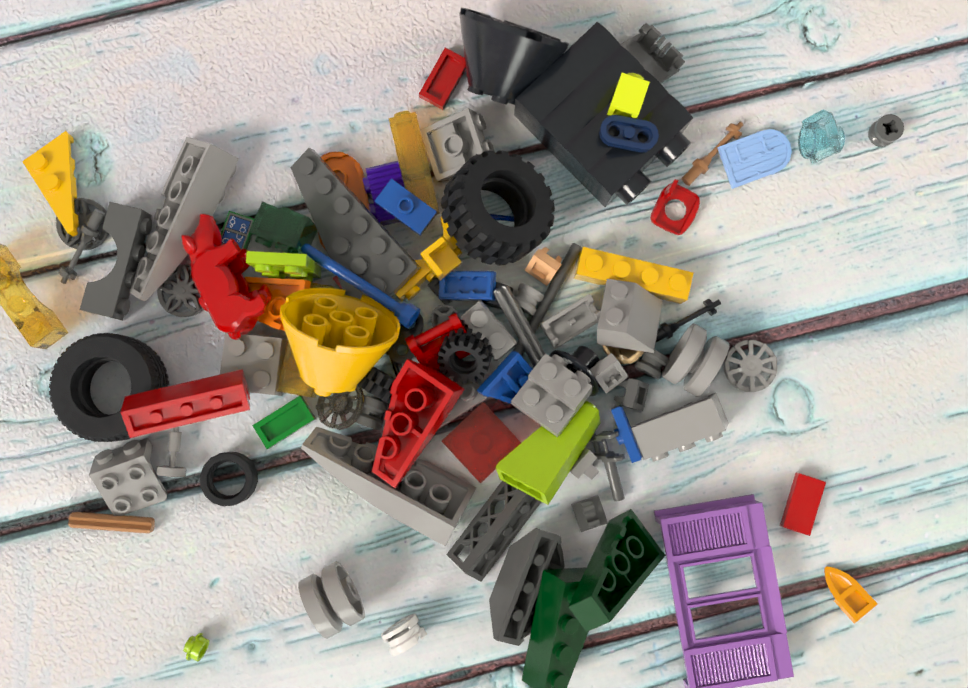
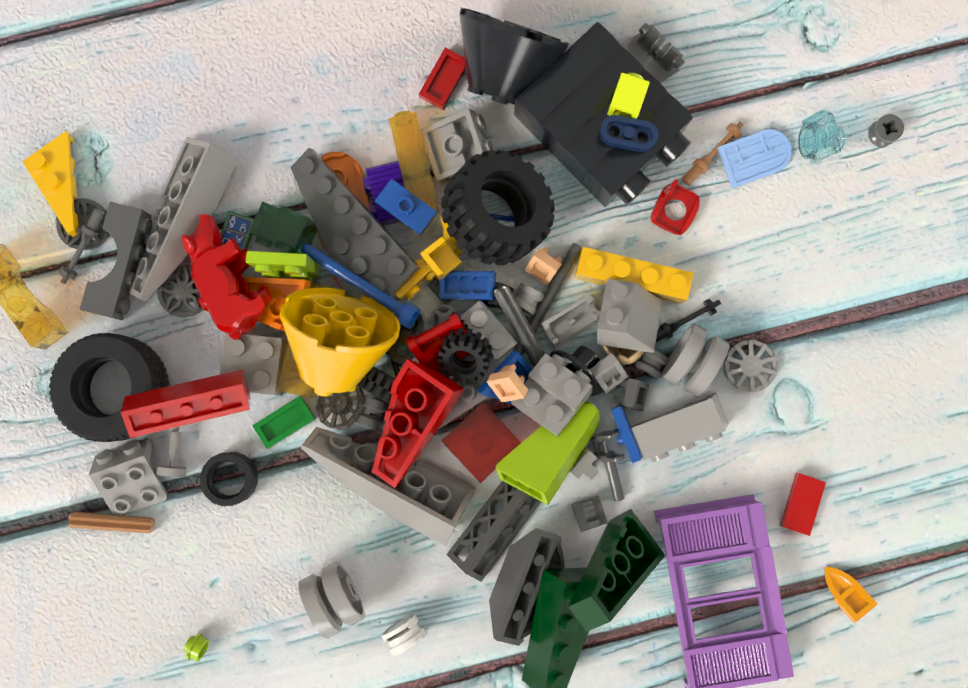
none -> light nougat tile [487,364,528,402]

